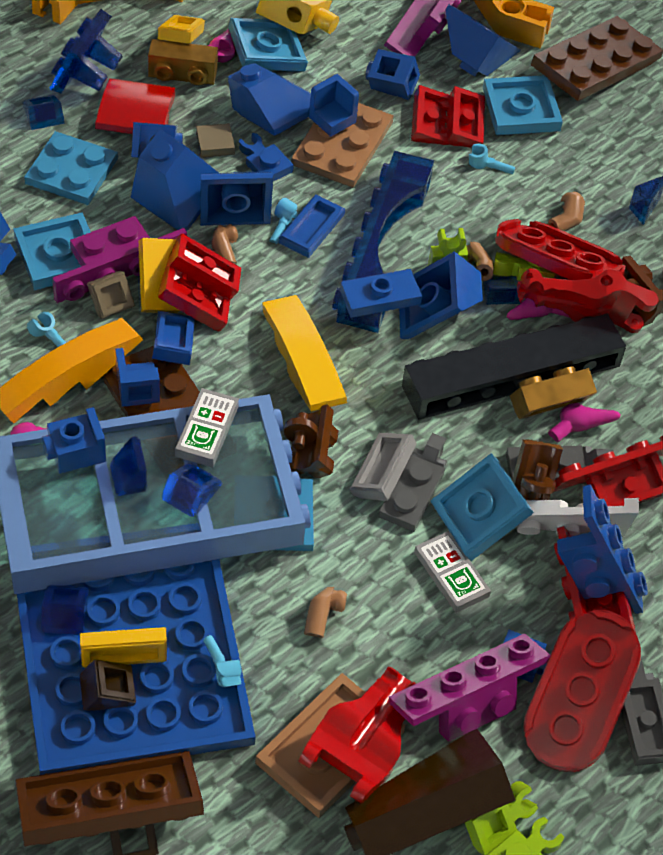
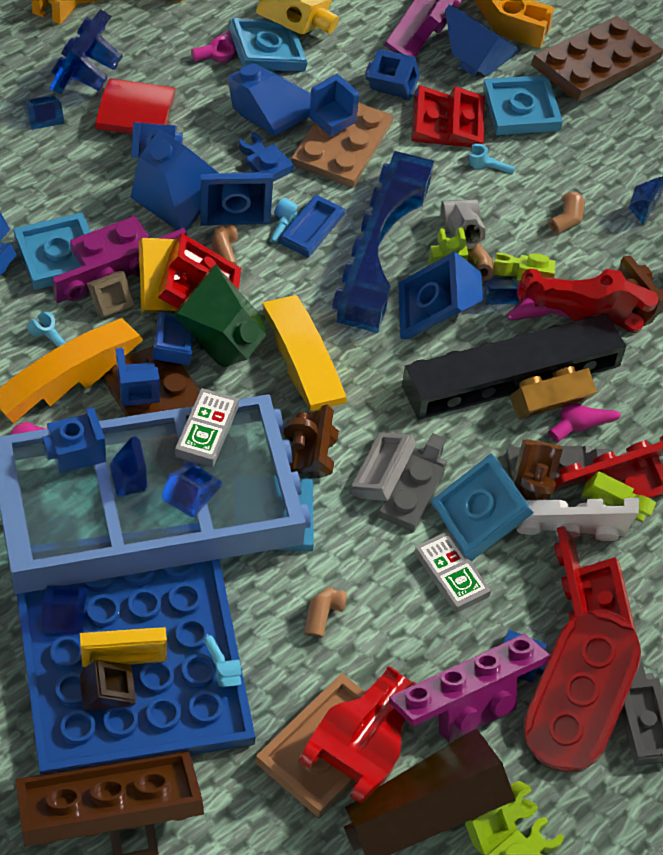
dark azure plate [24,131,118,205] -> none
pearl gold piece [148,39,218,85] -> none
yellow tile [157,15,205,44] -> none
dark tan tile [196,123,235,158] -> none
blue plate [340,269,422,318] -> none
red tile [495,219,625,280] -> none
blue bracket [557,484,648,614] -> none
none -> dark green slope [173,265,266,367]
none -> light grey piece [440,199,485,249]
none -> lime plate [581,471,656,523]

